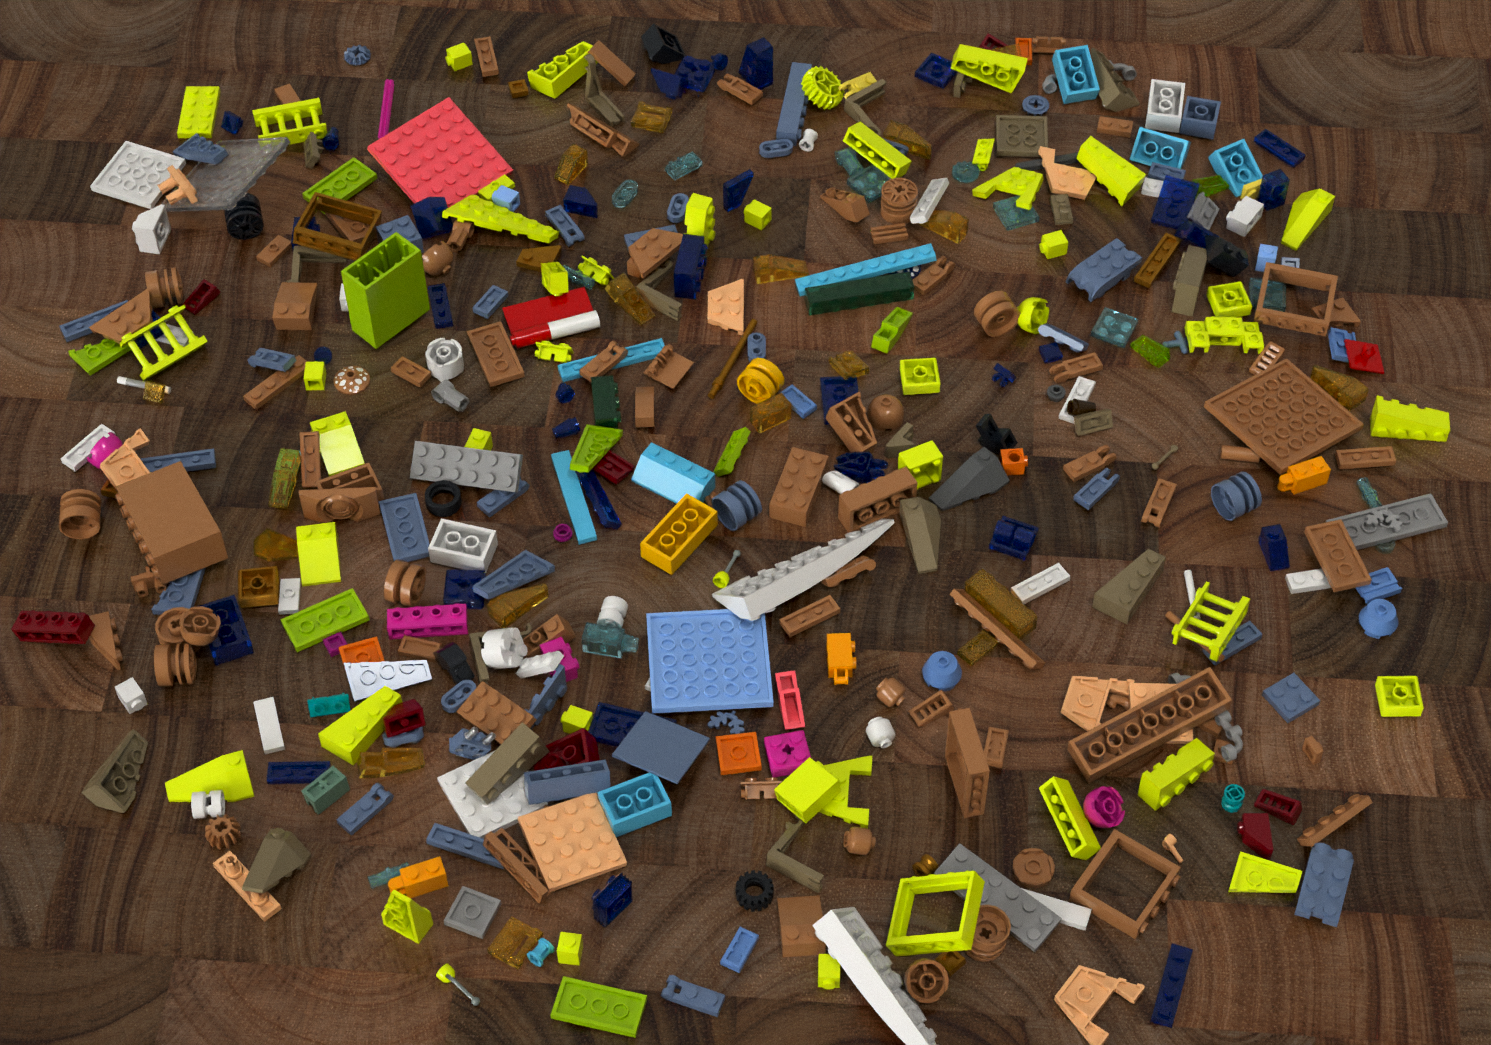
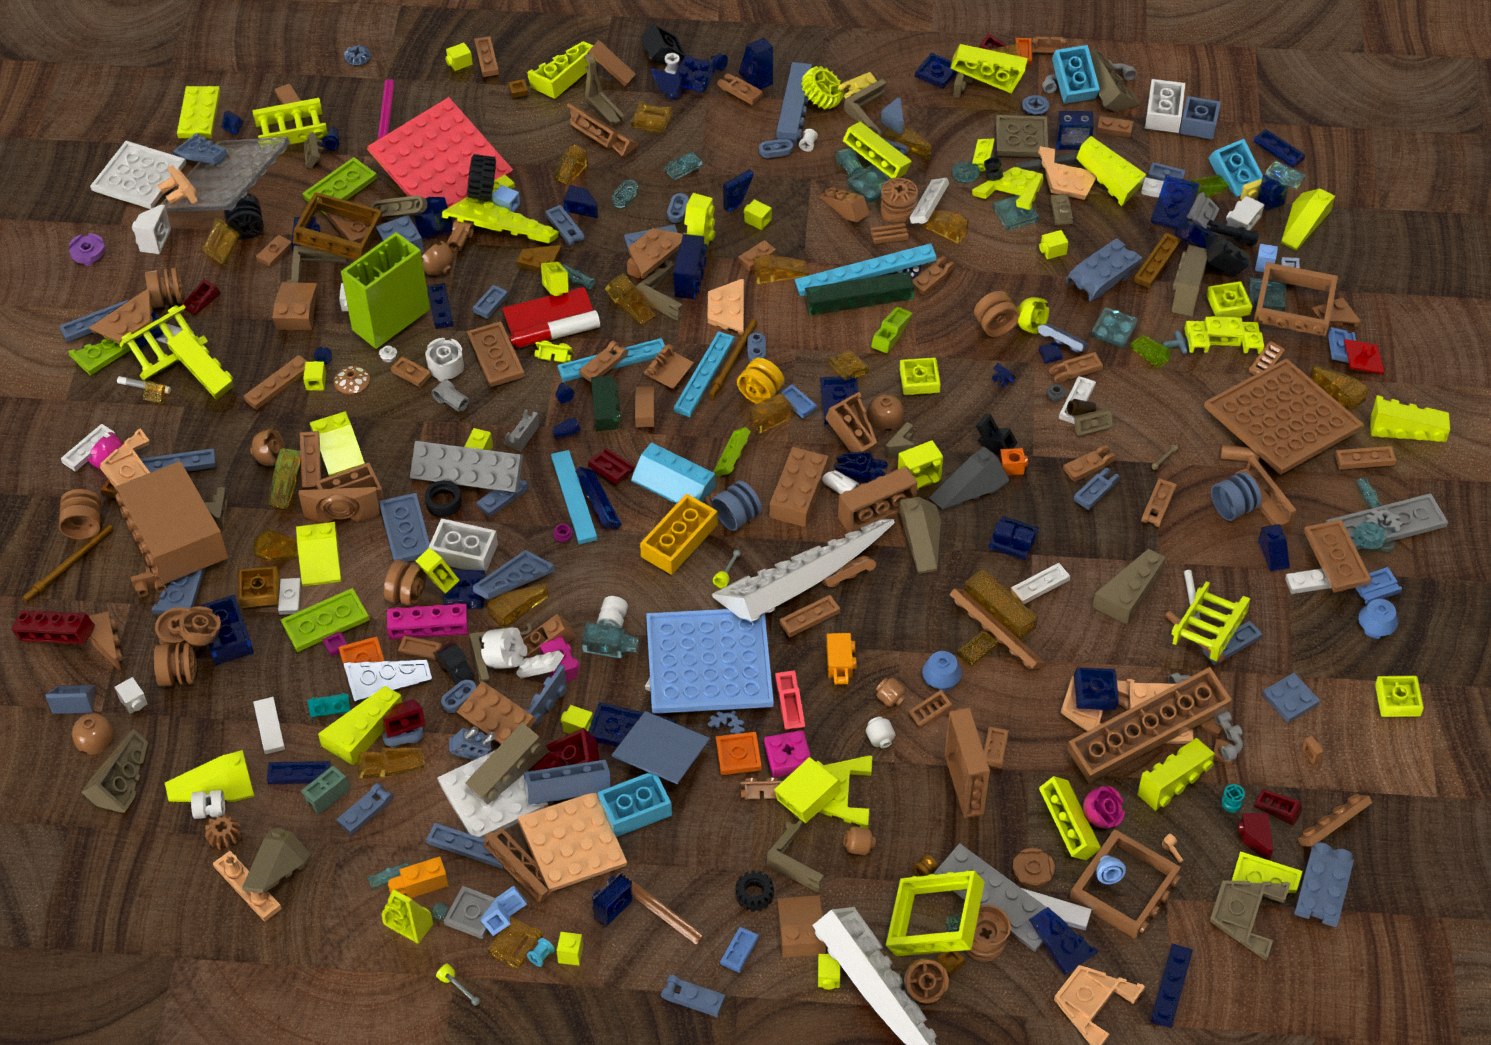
sand blue plate [247,348,296,372] -> none
lime plate [551,976,647,1038] -> none
lime wing [570,424,623,473] -> none
neon yellow hinge [578,256,615,285] -> none
medium azure slope [1129,127,1191,169] -> none
light orange brick [1277,456,1331,495] -> none
none -> pearl gold bar [22,524,114,603]
none -> sand blue slope [46,685,96,714]
none -> medium lavender plate [69,233,106,266]
none -> medium nougat cylinder [72,713,115,755]
none -> neon yellow brick [167,329,234,400]
none -> clear yellow plate [201,218,240,264]
none -> dark tan slope [204,487,228,529]
none -> medium nougat cylinder [250,428,285,466]
none -> dark tan plate [370,195,427,219]
none -> white plate [379,346,397,362]
none -> neon yellow brick [415,547,460,594]
none -> clear light blue plate [431,901,450,922]
none -> black tyre [467,154,496,200]
none -> light blue slope [480,886,527,936]
none -> light grey hinge [504,409,540,452]
none -> medium nougat axle [618,876,703,944]
none -> white bush [665,53,680,76]
none -> medium azure tile [673,331,735,417]
none -> medium nougat plate [738,240,776,271]
none -> sand blue slope [881,98,904,134]
none -> clear light blue plate [945,914,961,932]
none -> black wheel [984,157,1004,181]
none -> clear blue wing [1028,907,1099,975]
none -> clear blue piece [1056,111,1094,150]
none -> clear blue brick [1074,667,1119,710]
none -> light blue brick [1097,855,1126,884]
none -> black pin [1206,220,1259,246]
none -> dark tan wing [1210,880,1290,961]
none -> medium nougat fence [1235,456,1296,531]
none -> clear light blue plate [1265,161,1306,190]
none -> clear light blue gear [1354,521,1386,549]

